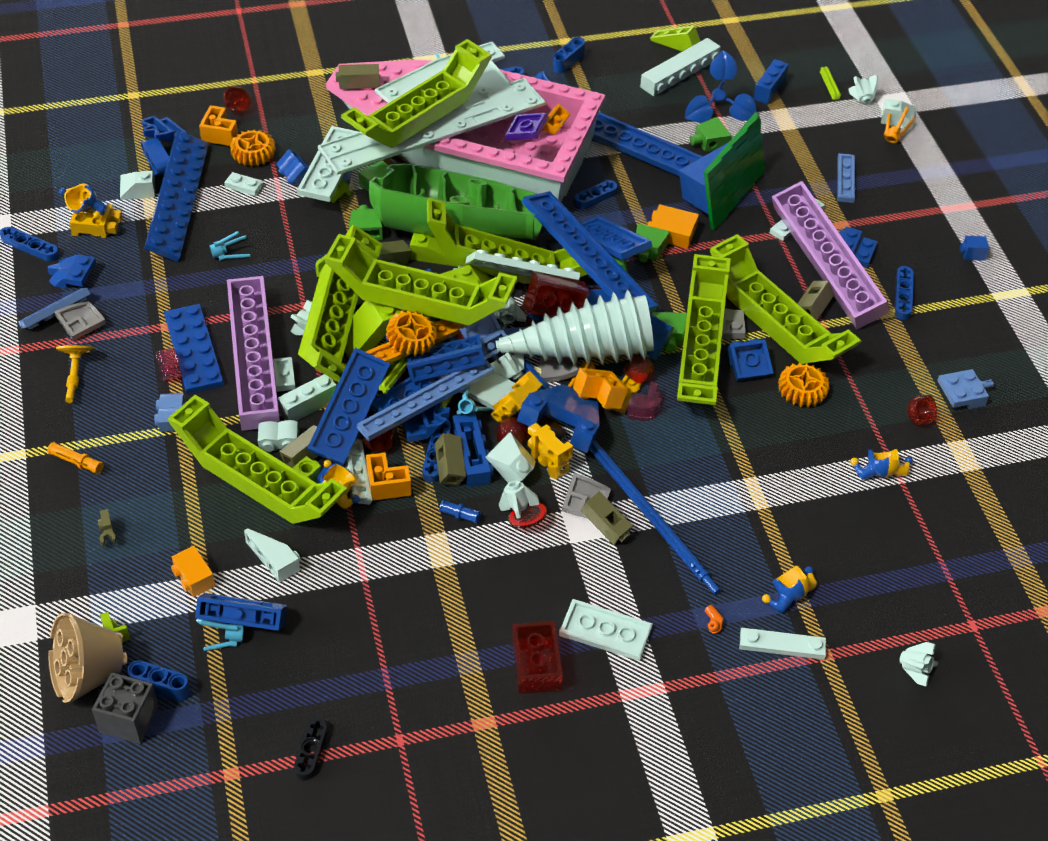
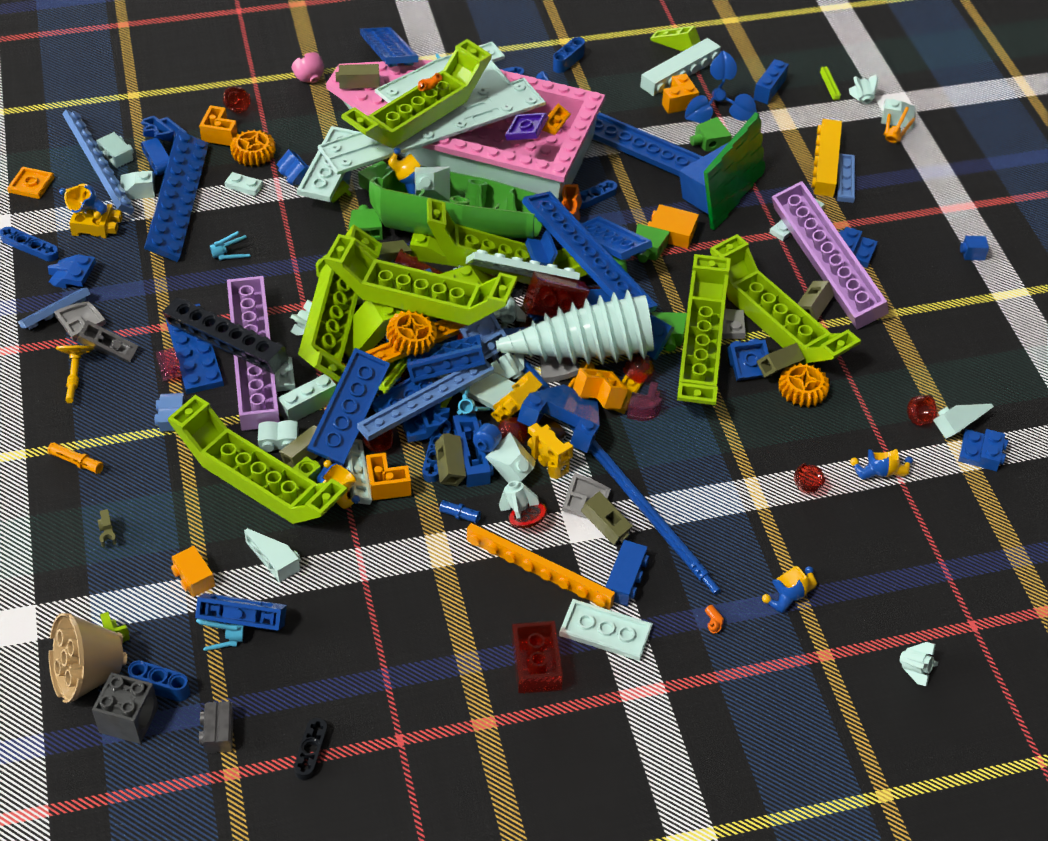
light aqua plate [739,628,826,660] -> none
blue beam [894,266,913,320] -> none
medium blue plate [937,369,994,409] -> none
none -> light orange tile [7,167,55,199]
none -> medium blue plate [62,109,135,215]
none -> flat silver slope [77,320,138,362]
none -> light aqua brick [96,132,134,168]
none -> black brick [162,297,289,374]
none -> flat silver brick [199,701,234,753]
none -> bright pink cylinder [291,52,324,83]
none -> blue plate [360,27,418,67]
none -> yellow piece [388,147,422,195]
none -> clear red pin [394,249,444,274]
none -> light aqua slope [414,166,450,201]
none -> orange arm [417,73,442,92]
none -> light orange plate [467,523,615,610]
none -> blue head [473,423,502,452]
none -> blue panel [525,230,558,266]
none -> orange brick [561,184,582,221]
none -> blue brick [605,540,649,606]
none -> light orange brick [662,74,699,114]
none -> olive brick [756,343,805,378]
none -> clear red hair [794,463,826,494]
none -> yellow brick [811,119,842,197]
none -> light aqua slope [933,404,994,439]
none -> blue plate [958,429,1008,472]

